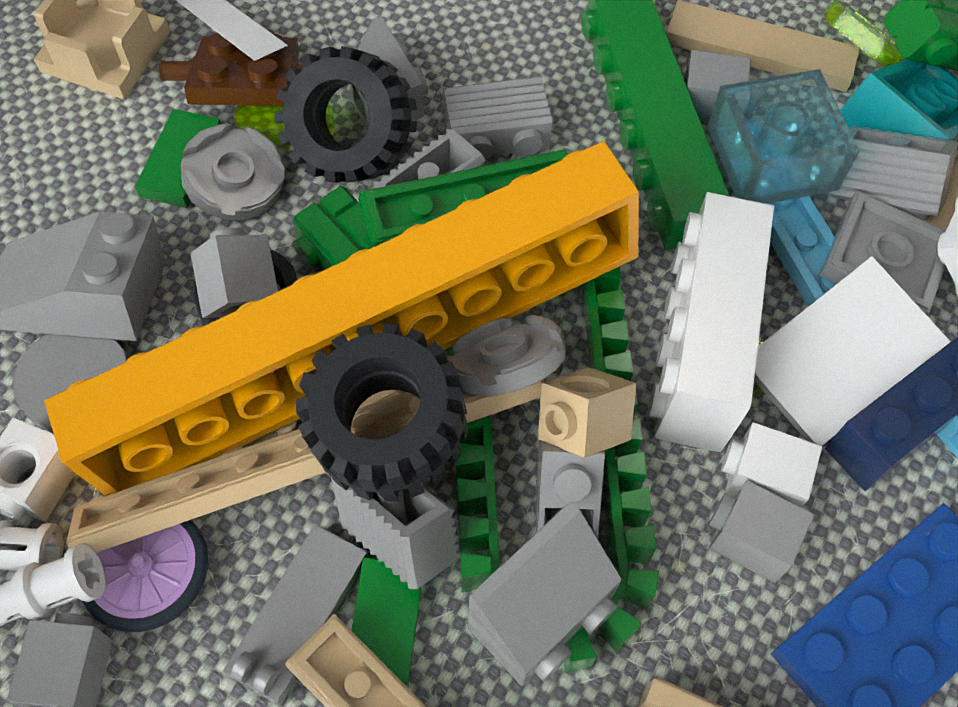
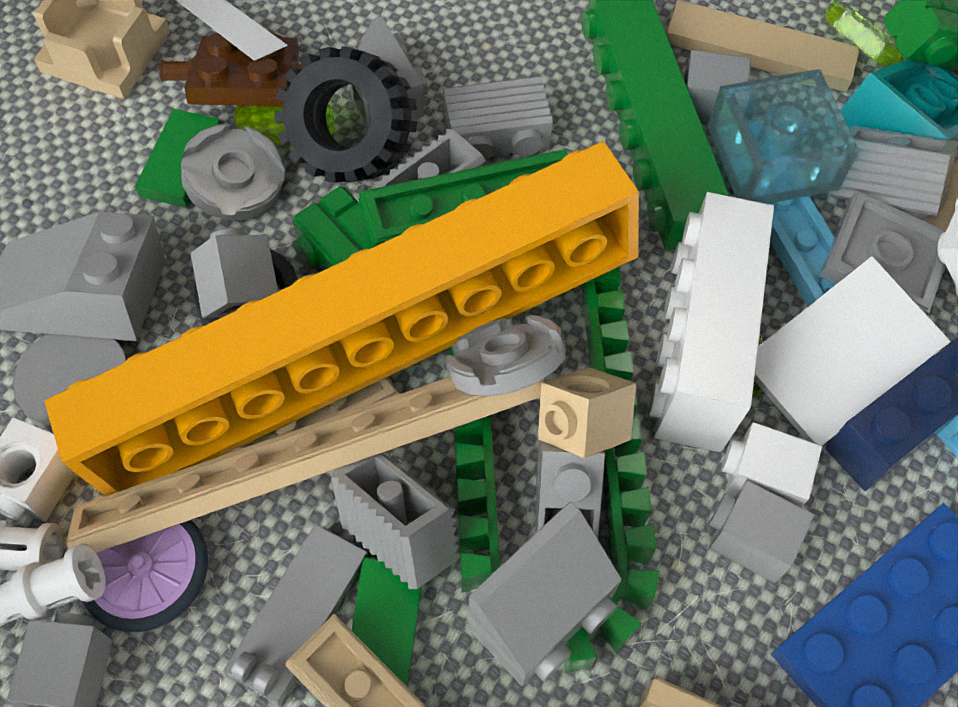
black tyre [296,323,468,502] -> none

